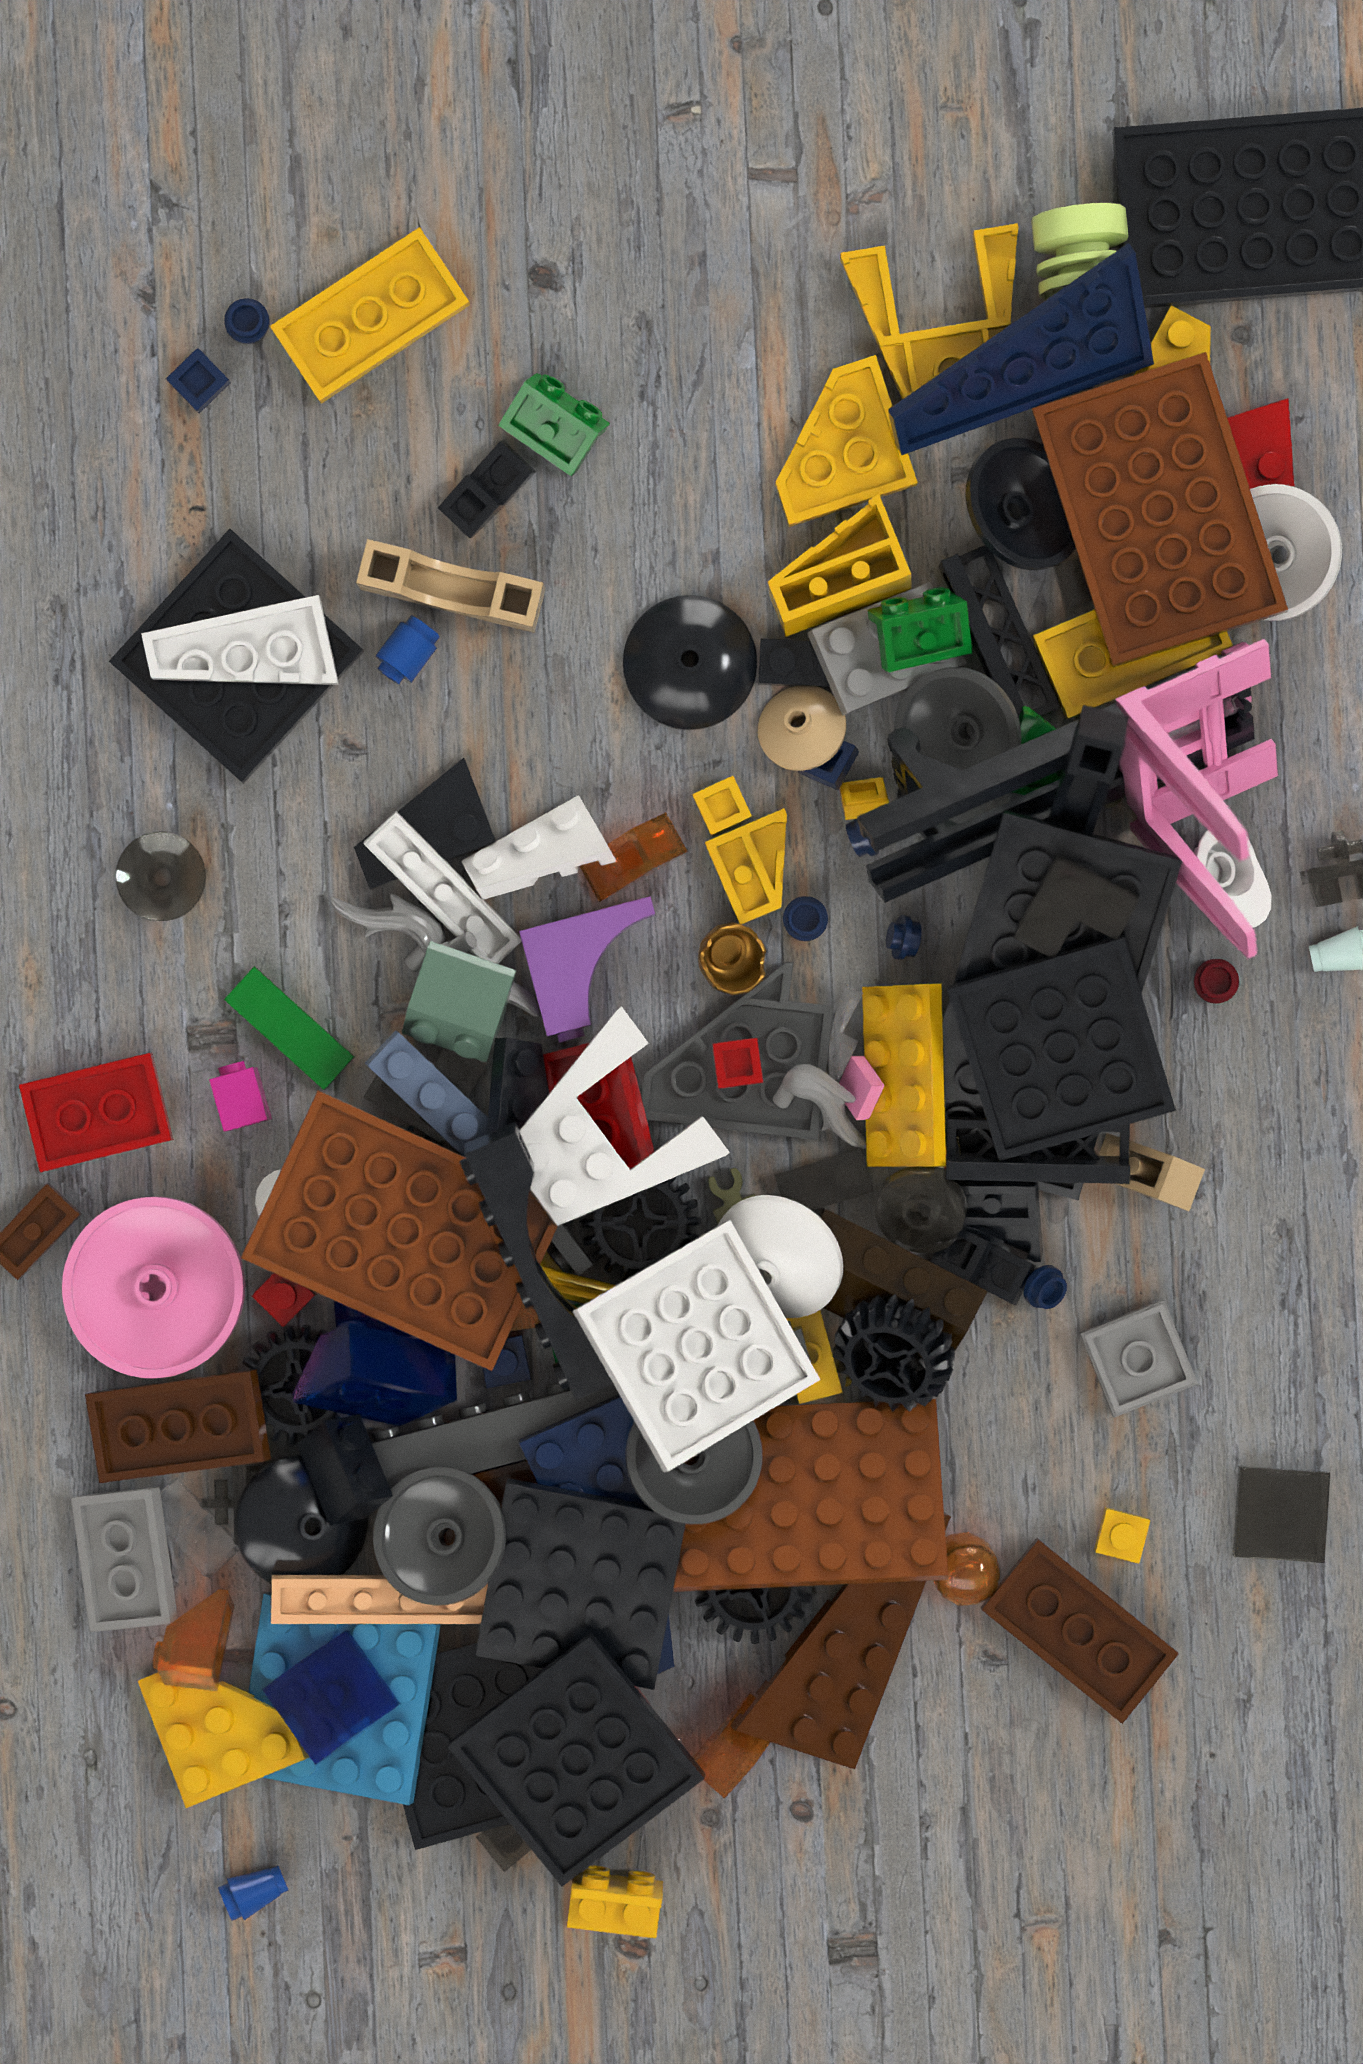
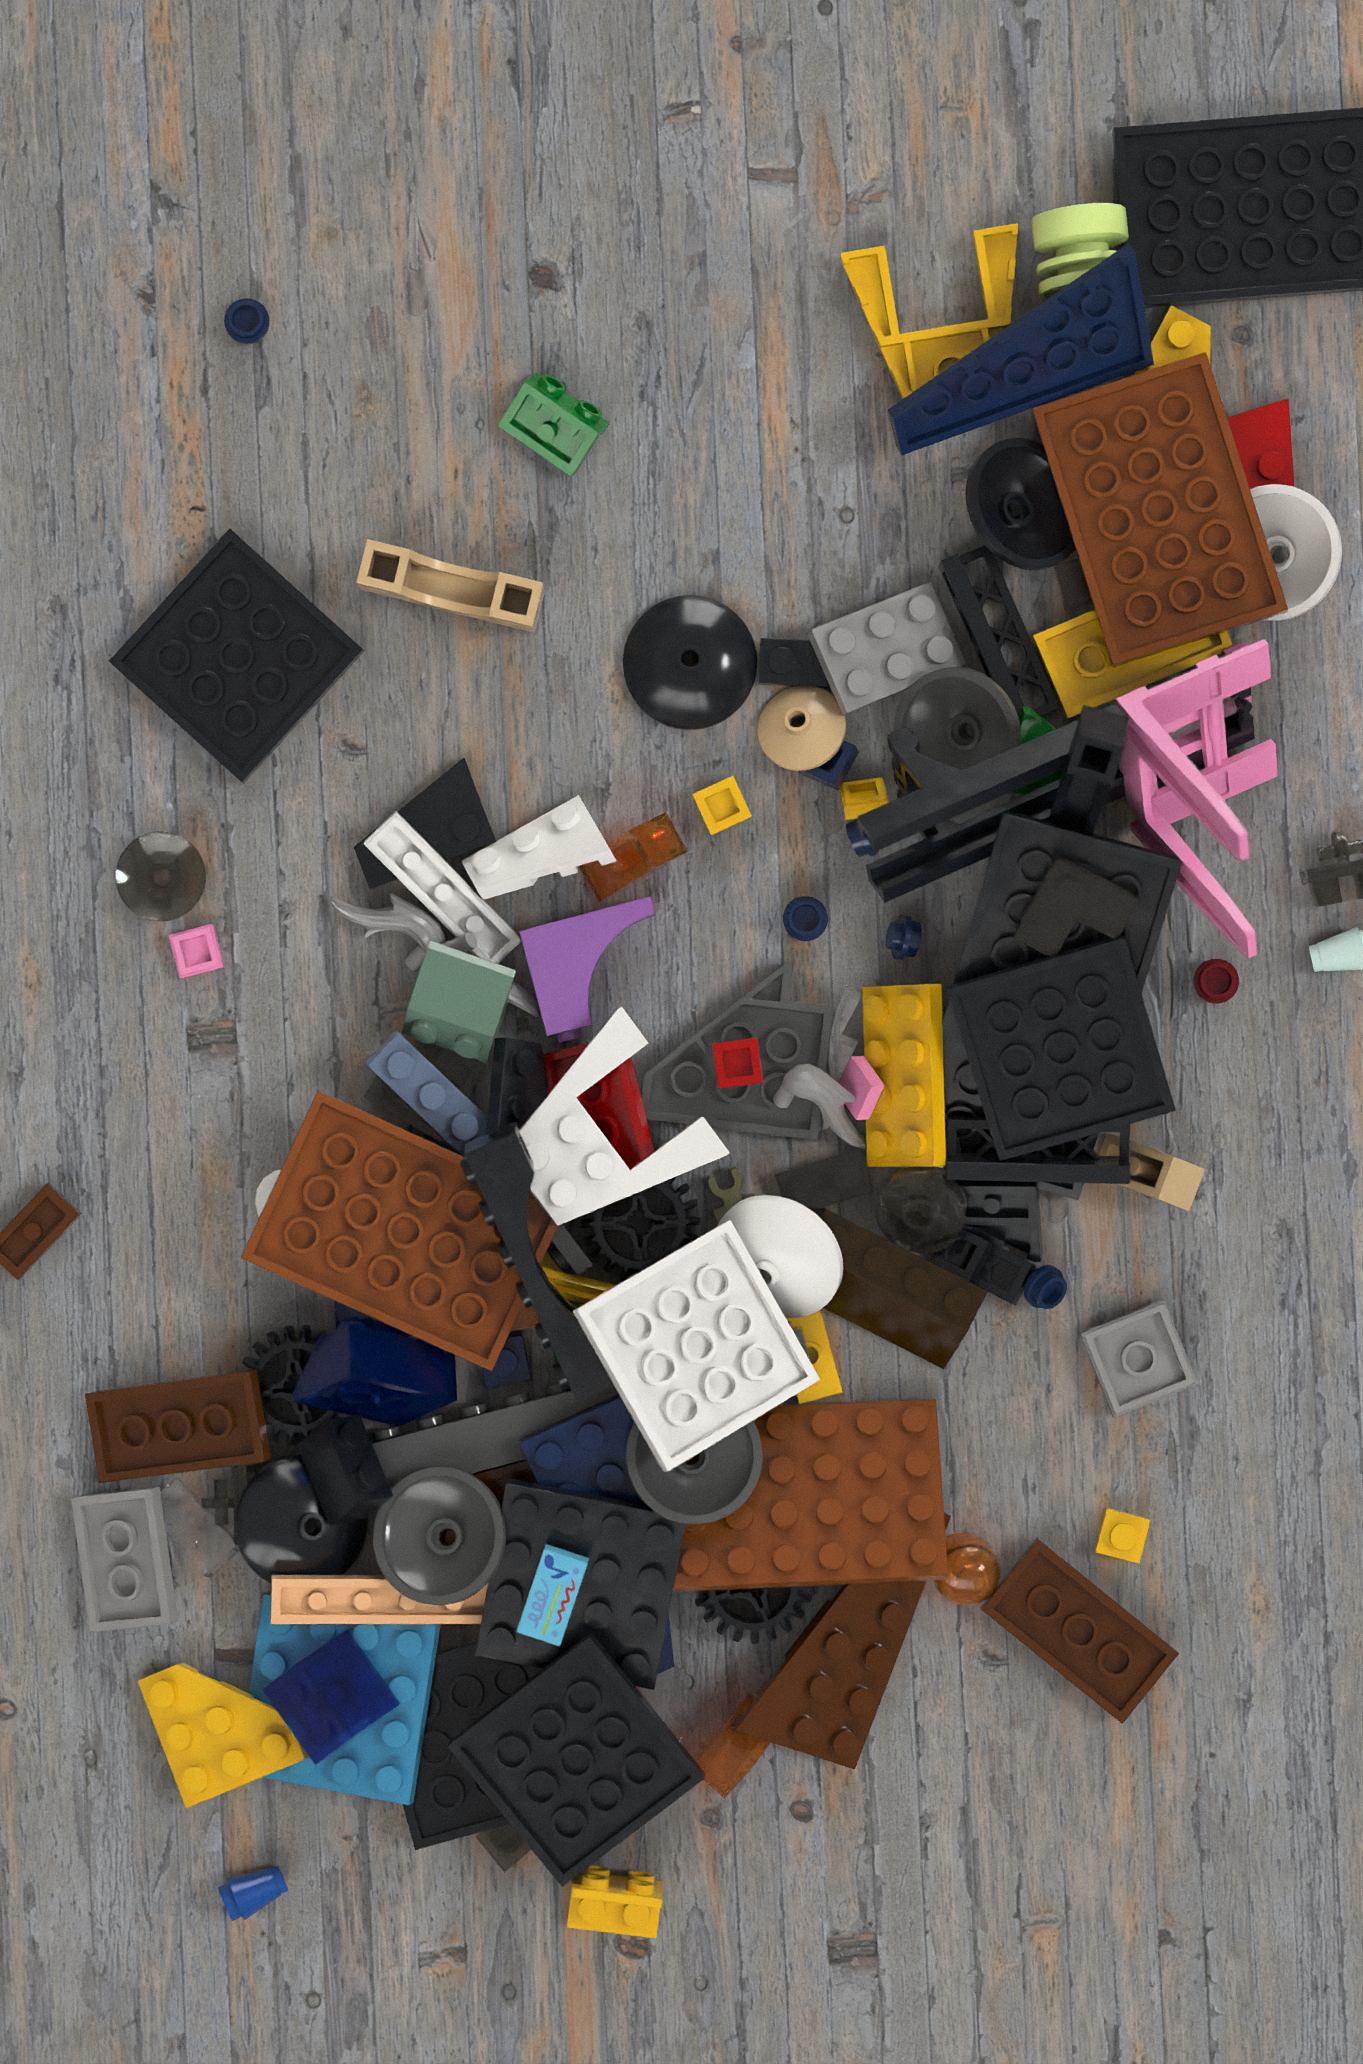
red plate [19,1053,174,1172] -> none
bright pink dish [62,1197,245,1379] -> none
white wing [141,595,339,685] -> none
clear orange slope [153,1589,234,1691] -> none
dark blue plate [166,348,231,414] -> none
dark pink brick [209,1061,272,1132] -> none
green tile [224,966,355,1090] -> none
red plate [252,1273,317,1327] -> none
yellow plate [270,227,470,404] -> none
blue brick [375,615,440,685] -> none
black slope [438,441,536,539] -> none
pearl gold hair [698,922,766,996] -> none
yellow wing [705,808,787,925] -> none
yellow wedge [768,493,912,637] -> none
yellow plate [775,355,918,527] -> none
black gear [832,1294,956,1412] -> none
green bracket [867,588,972,673] -> none
white piece [1194,830,1272,928] -> none
clear smoke tile [1233,1465,1330,1563] -> none
none -> bright pink tile [168,924,225,979]
none -> medium azure tile [516,1544,589,1647]

